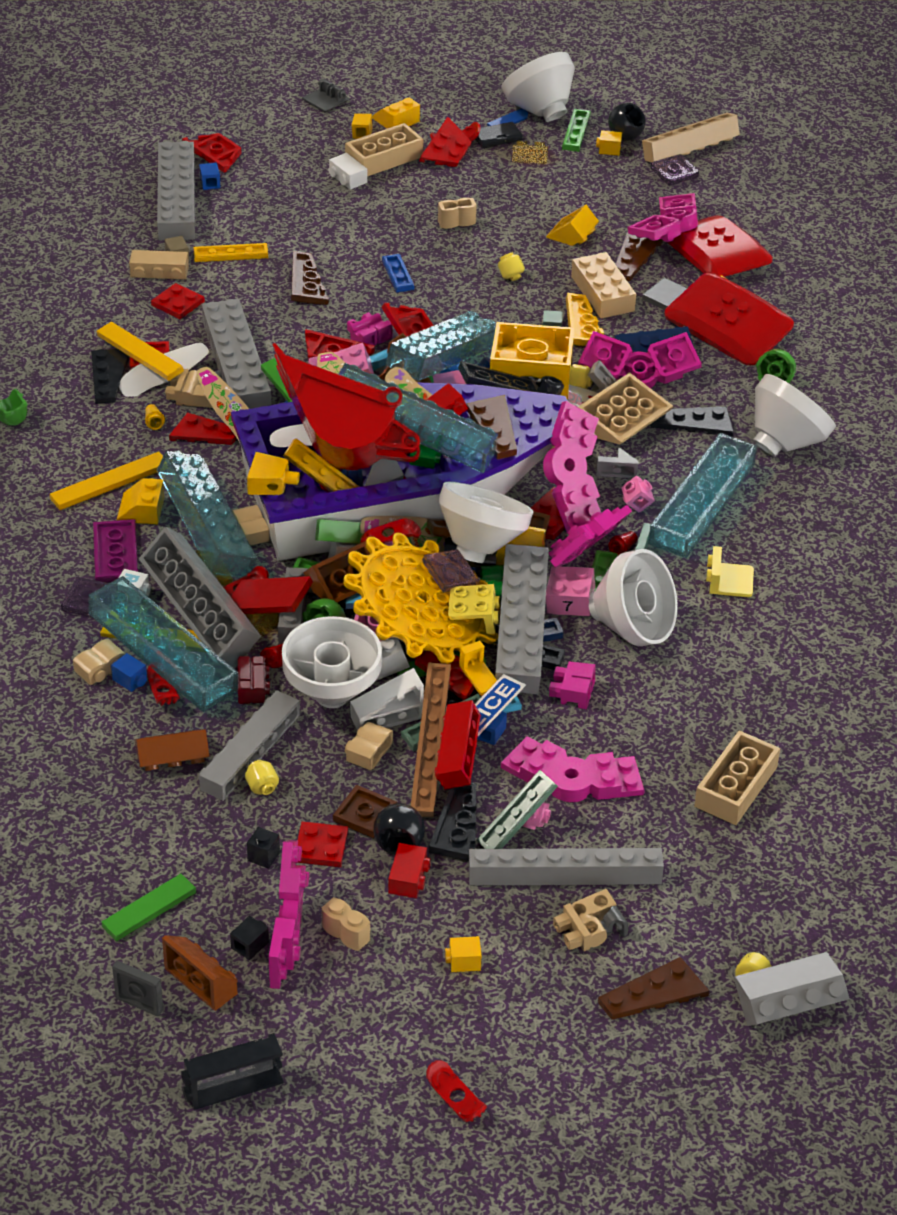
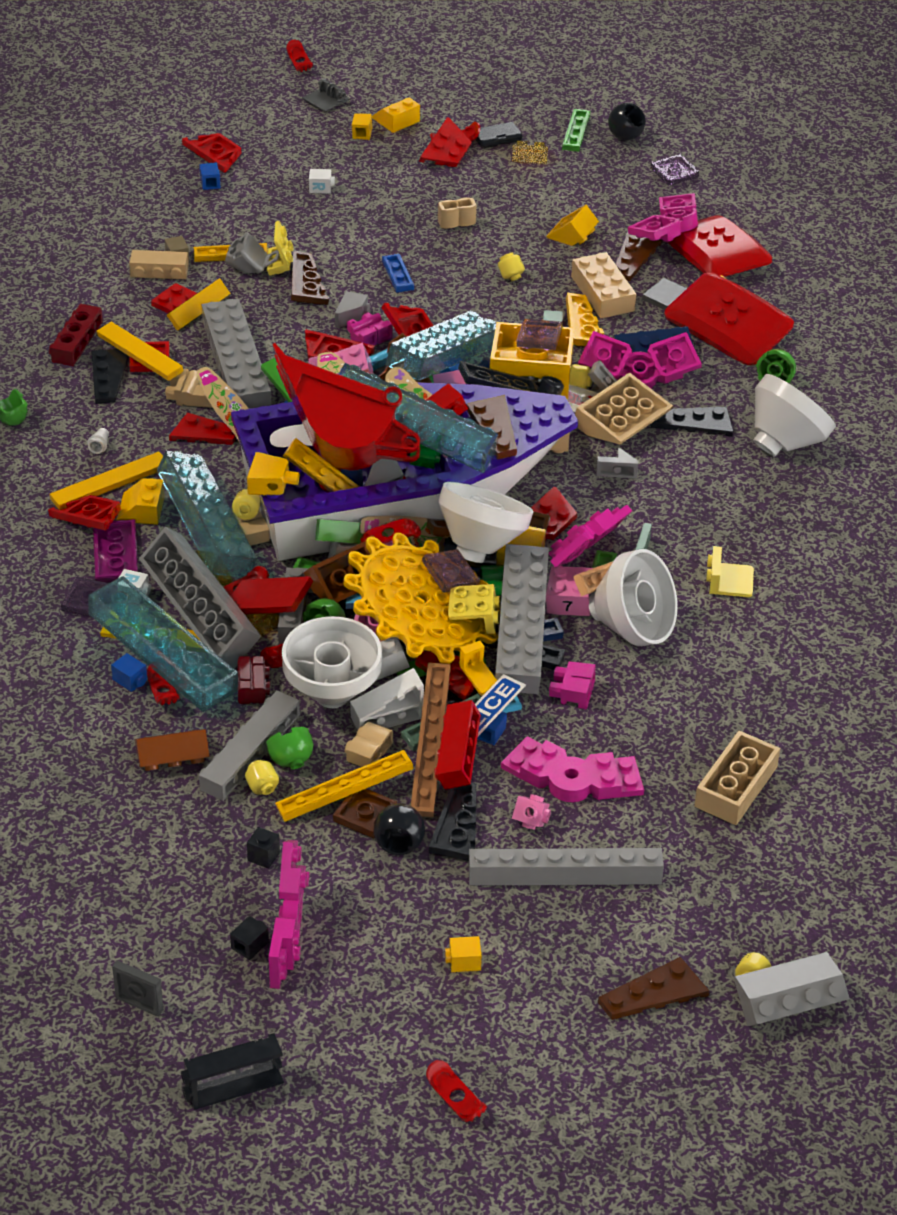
tan brick [73,639,125,685] -> none
bright green tile [102,874,196,942] -> none
white sticker [119,343,209,397] -> none
yellow cone [145,404,165,430] -> none
light grey brick [157,141,195,240] -> none
dark orange slope [162,935,238,1011] -> none
red plate [296,821,349,867] -> none
tan brick [322,897,370,951] -> none
white brick [328,153,367,189] -> none
tan brick [345,123,423,176] -> none
red brick [388,843,431,898] -> none
sand green tile [476,770,558,849] -> none
blue piece [487,108,528,126] -> none
white cone [502,52,575,122] -> none
dark pink plate [543,401,601,532] -> none
tan hips [553,889,628,951] -> none
yellow brick [596,131,622,156] -> none
red cone [608,531,638,555] -> none
bright pink brick [621,475,655,513] -> none
tan brick [642,113,740,164] -> none
clear light blue brick [649,433,757,558] -> none
none -> red wing [48,495,121,531]
none -> dark red brick [49,303,103,367]
none -> white cone [87,428,109,454]
none -> yellow tile [166,278,231,330]
none -> light grey piece [225,232,280,273]
none -> light yellow head [232,489,261,520]
none -> bright green cylinder [266,727,313,770]
none -> light yellow bracket [267,221,294,276]
none -> yellow tile [275,750,414,822]
none -> red piece [286,39,313,72]
none -> white brick [309,169,335,194]
none -> light grey slope [335,291,370,328]
none -> plate [516,319,563,350]
none -> light nougat tile [573,561,613,596]

